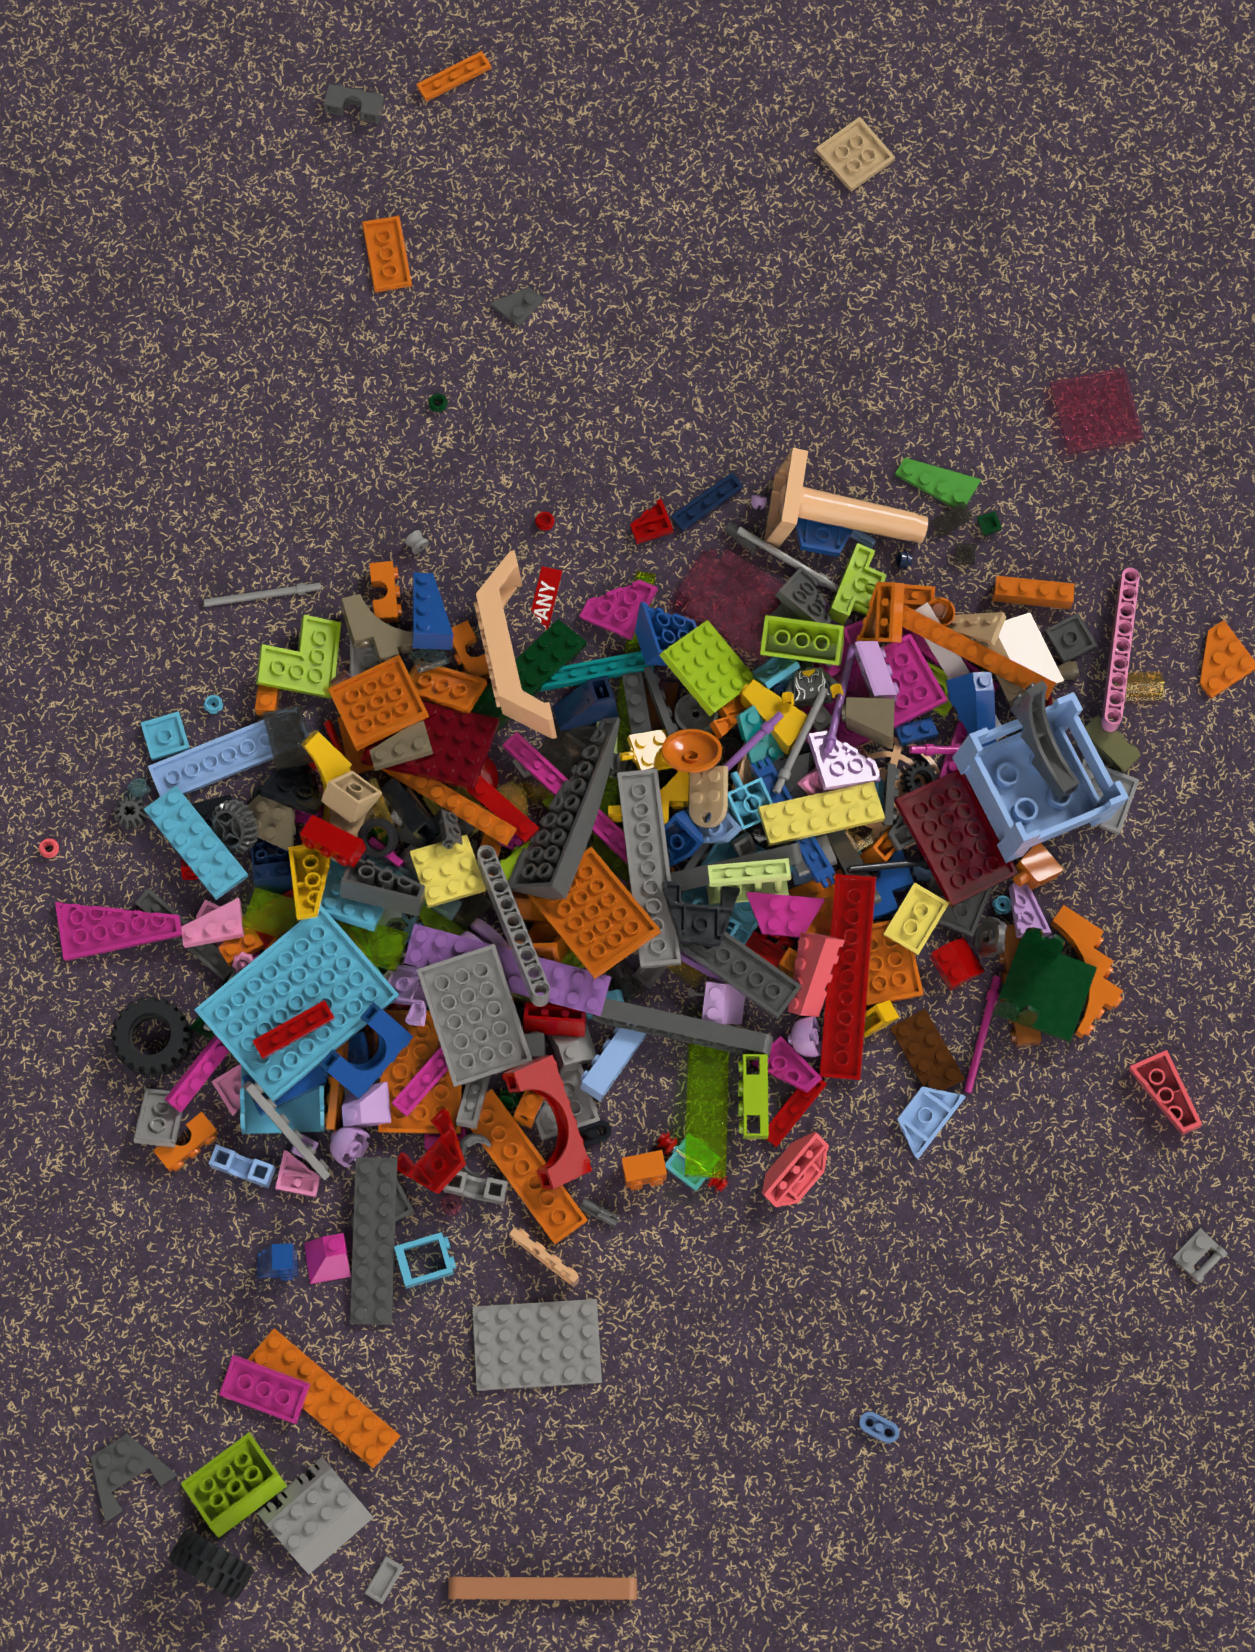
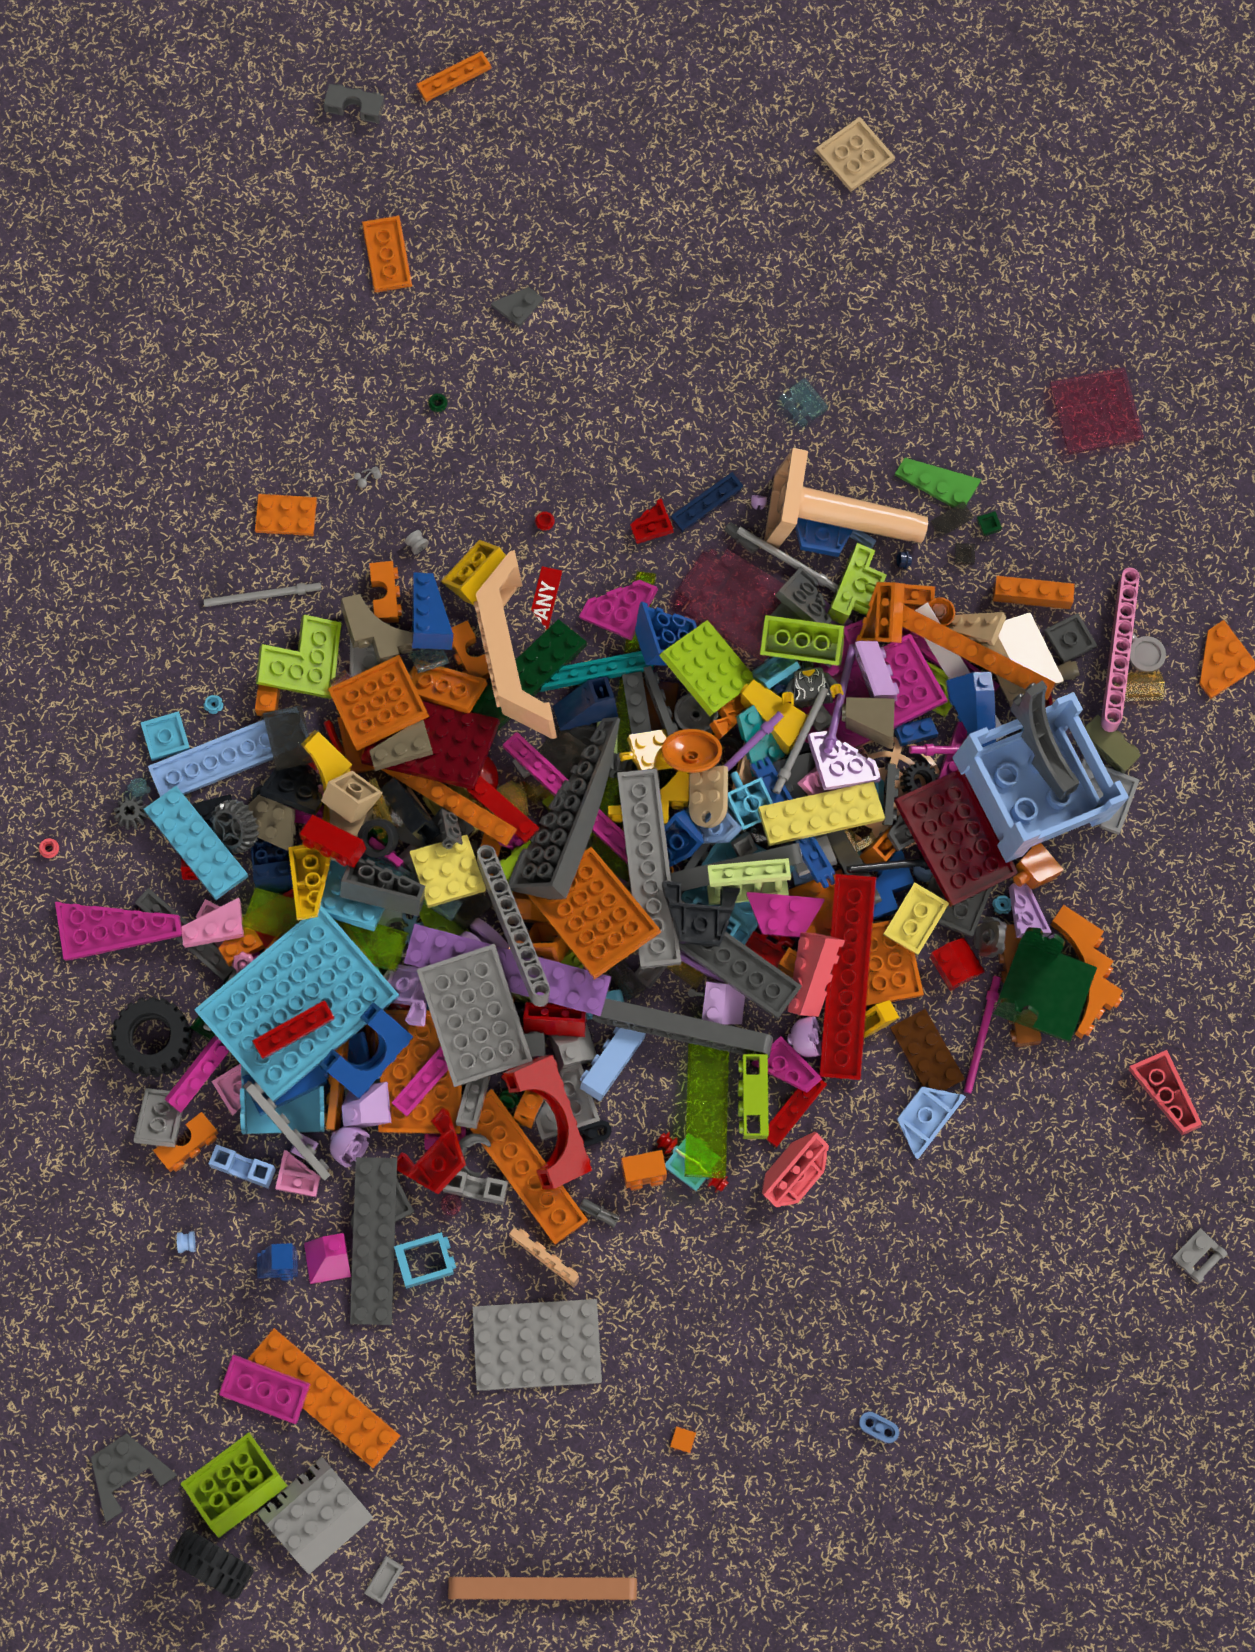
none -> light blue wheel [177,1231,196,1253]
none -> orange plate [255,494,317,536]
none -> light grey piece [354,467,382,488]
none -> yellow slope [441,540,506,605]
none -> orange tile [670,1426,696,1453]
none -> clear light blue plate [779,378,828,427]
none -> light grey piece [1121,630,1166,673]

